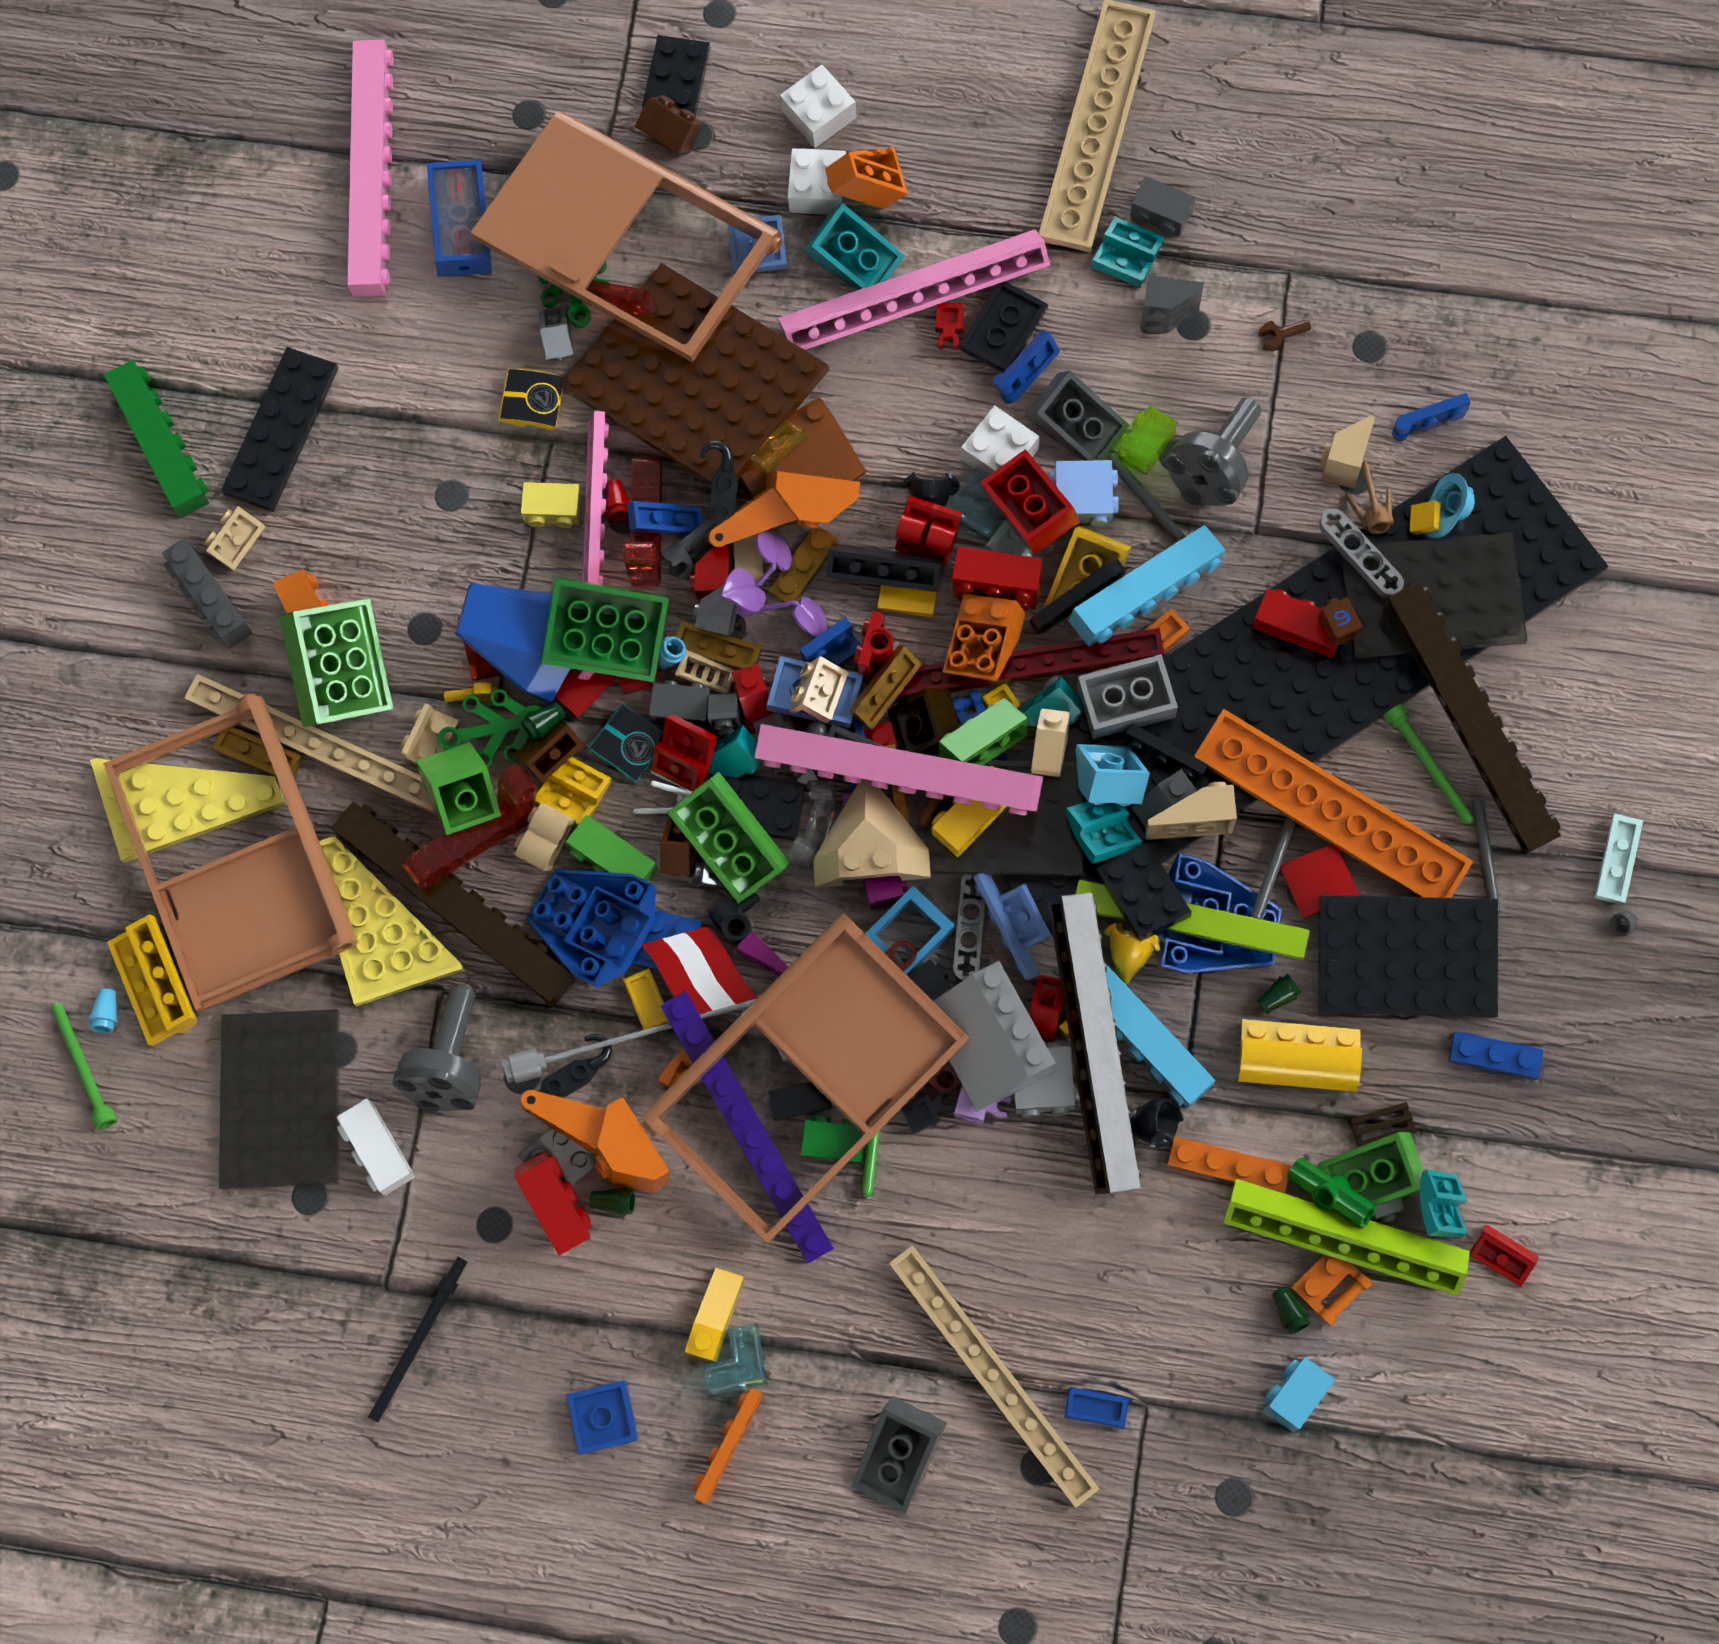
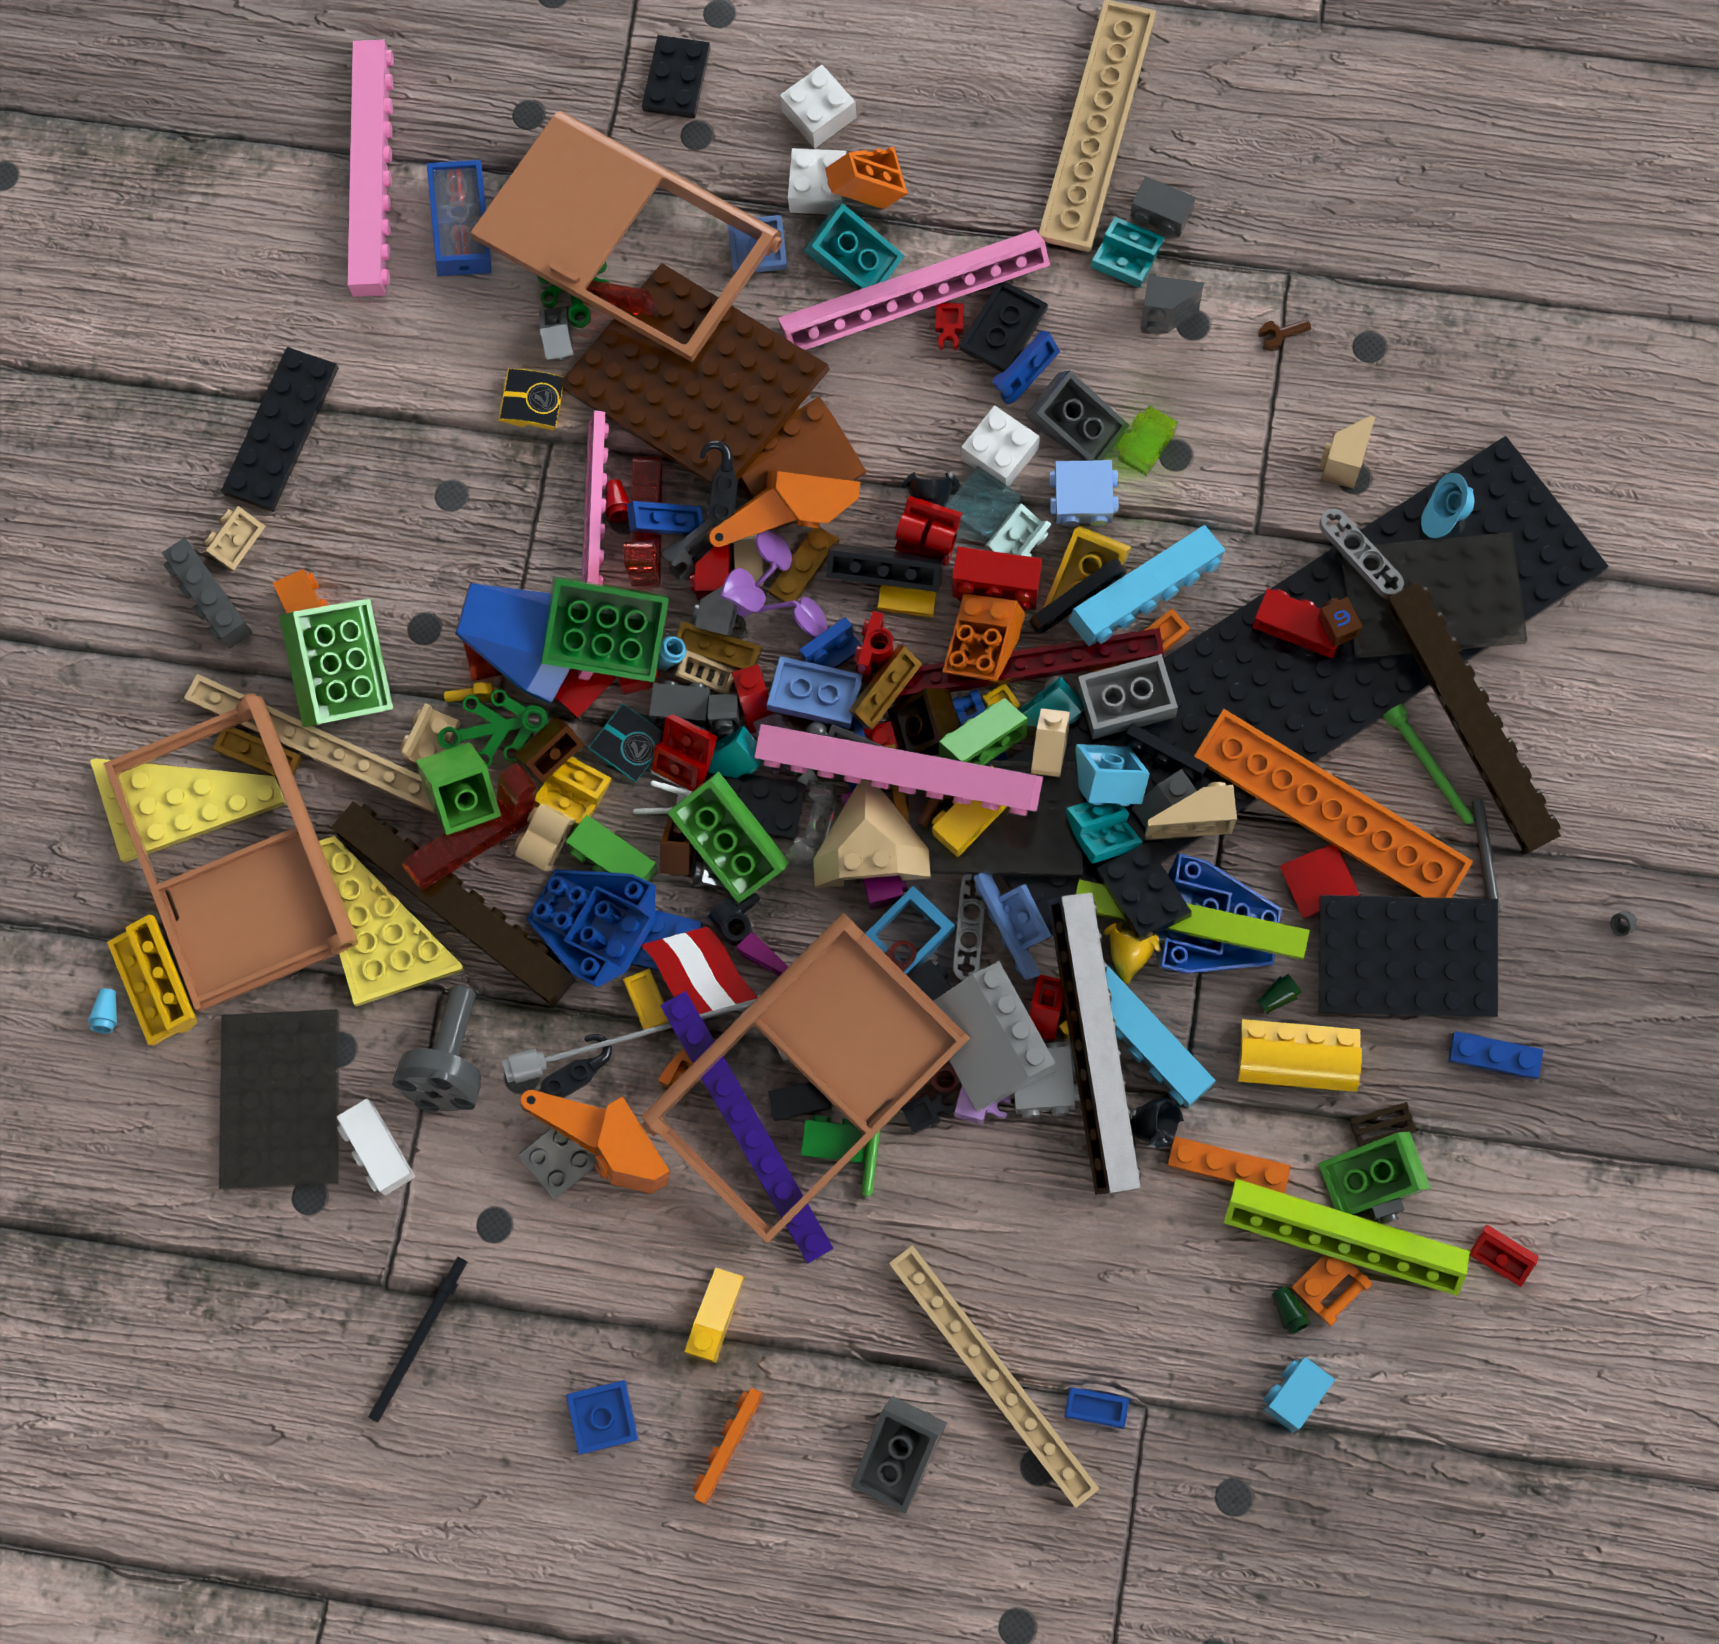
bright green piece [51,1002,118,1130] -> none
green brick [103,359,210,518] -> none
red brick [514,1151,593,1256] -> none
light yellow brick [521,482,583,528] -> none
dark green cone [521,702,565,741] -> none
dark green cone [589,1187,635,1217] -> none
reddish brown brick [635,95,703,154] -> none
clear light blue brick [703,1324,768,1395] -> none
clear yellow plate [749,420,808,474] -> none
tan bracket [790,656,848,723] -> none
red brick [980,449,1080,555] -> none
dark grey bar [1107,454,1186,543] -> none
dark grey piece [1164,398,1262,506] -> none
dark grey bar [1250,818,1296,919] -> none
green piece [1287,1157,1377,1228] -> none
medium nougat plant [1345,461,1394,534] -> none
blue plate [1392,393,1471,441] -> none
yellow tile [1410,500,1441,535] -> none
teal slope [1420,1169,1468,1239] -> none
light aqua plate [1594,813,1643,905] -> none

